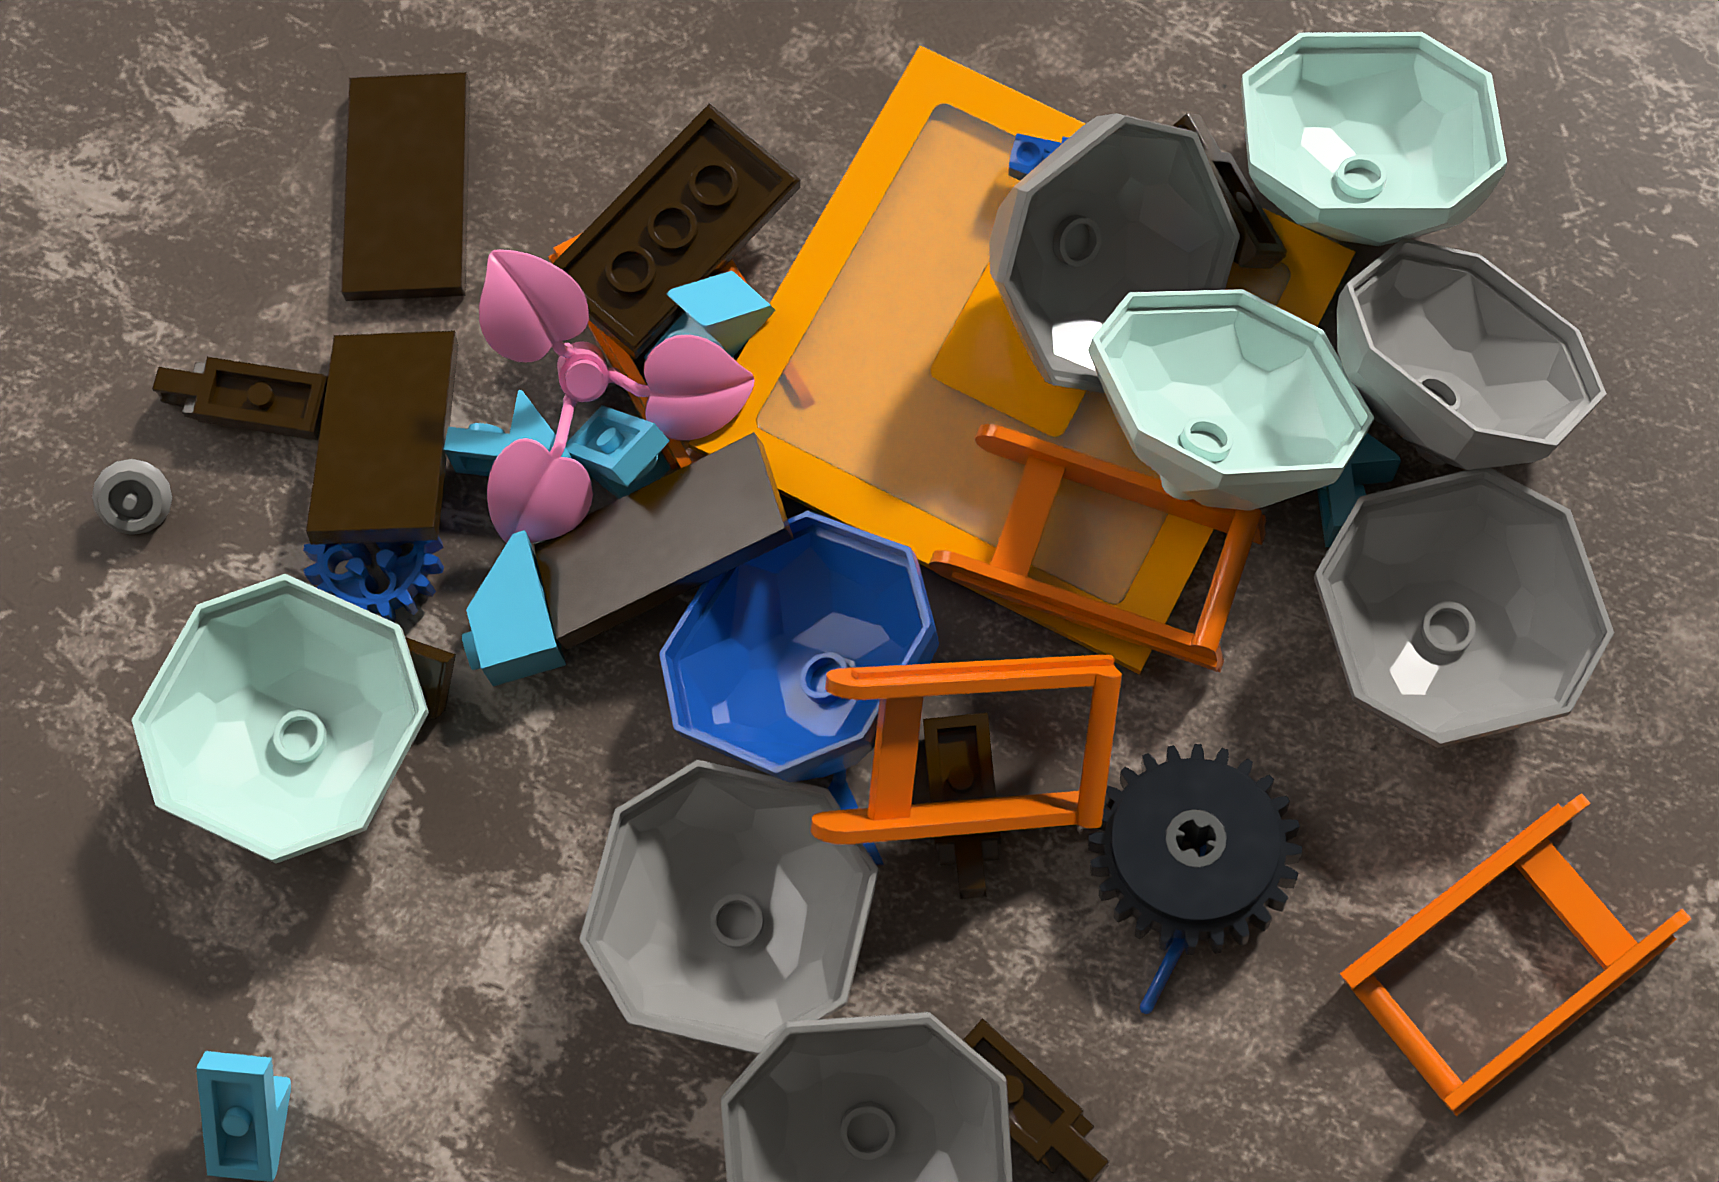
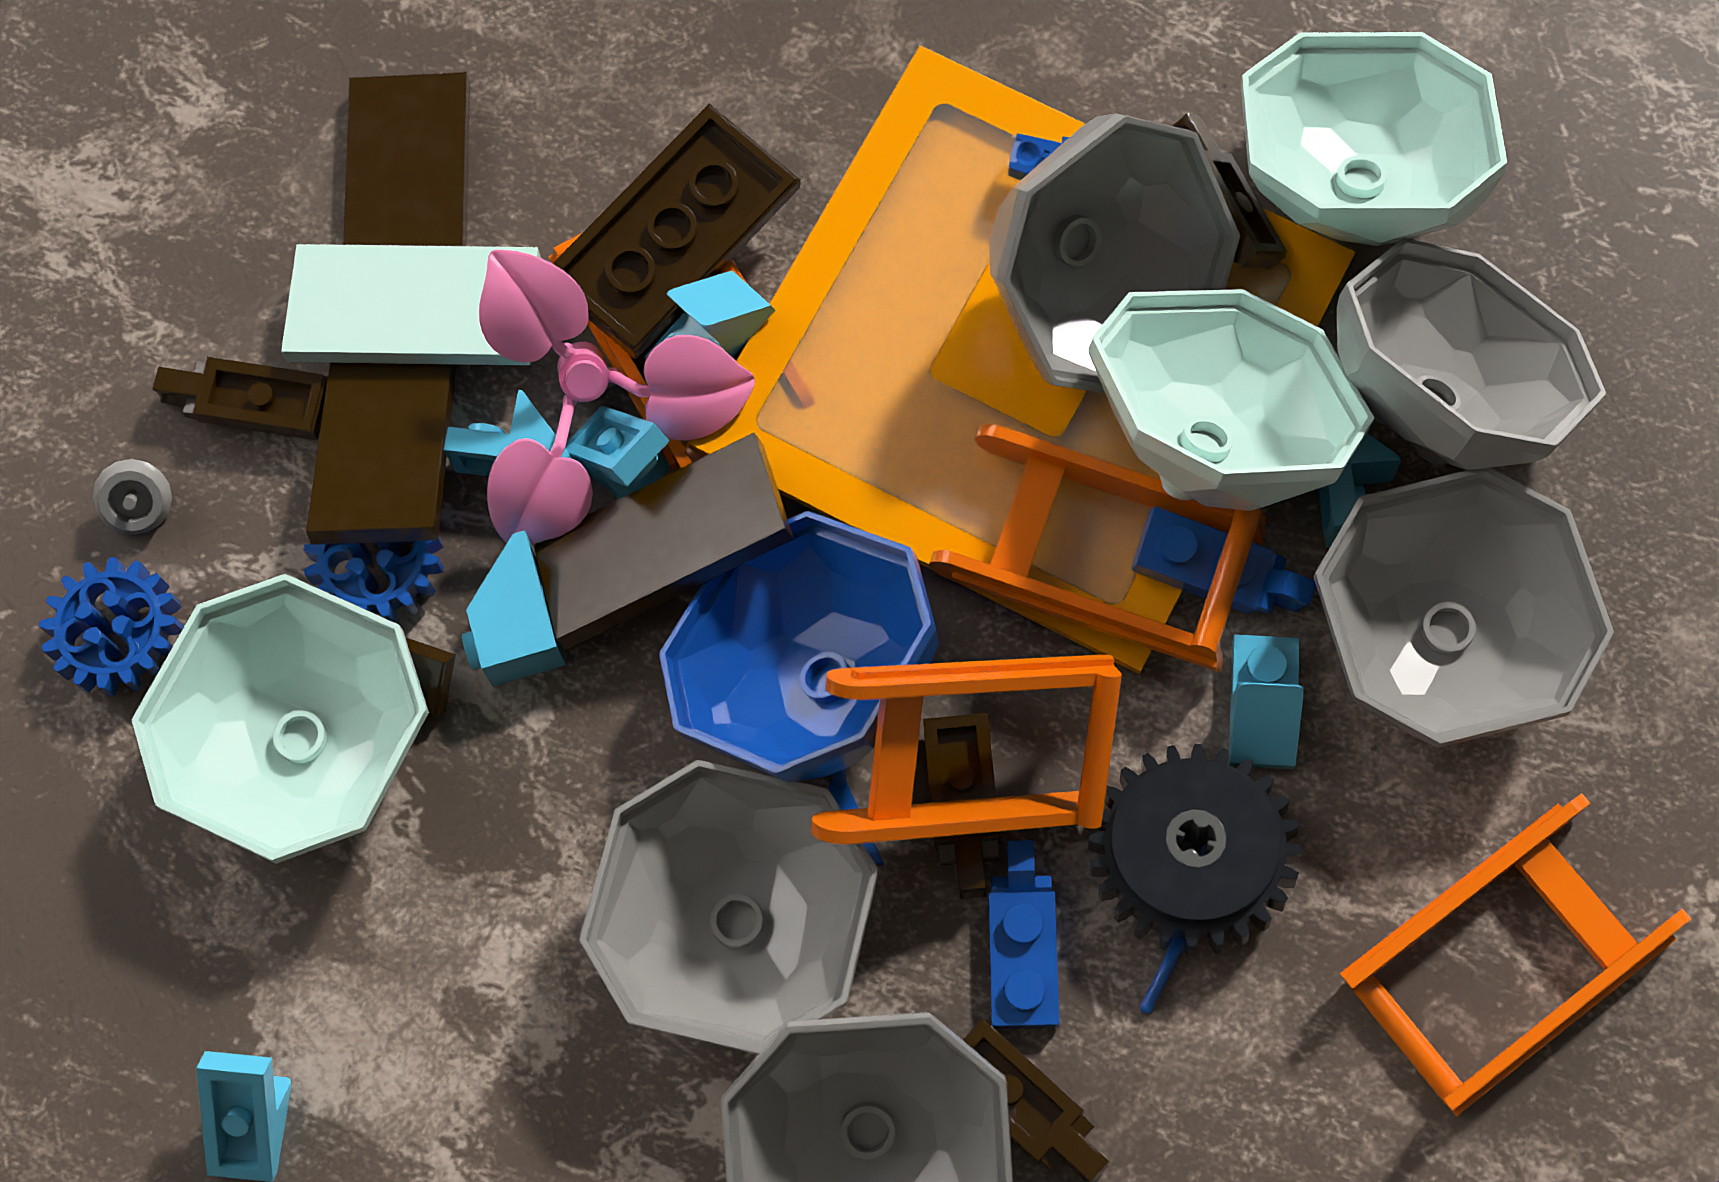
none -> blue gear [39,557,184,697]
none -> light aqua tile [281,244,541,365]
none -> blue hinge [988,840,1060,1029]
none -> blue hinge [1130,506,1316,614]
none -> medium azure slope [1229,634,1304,769]

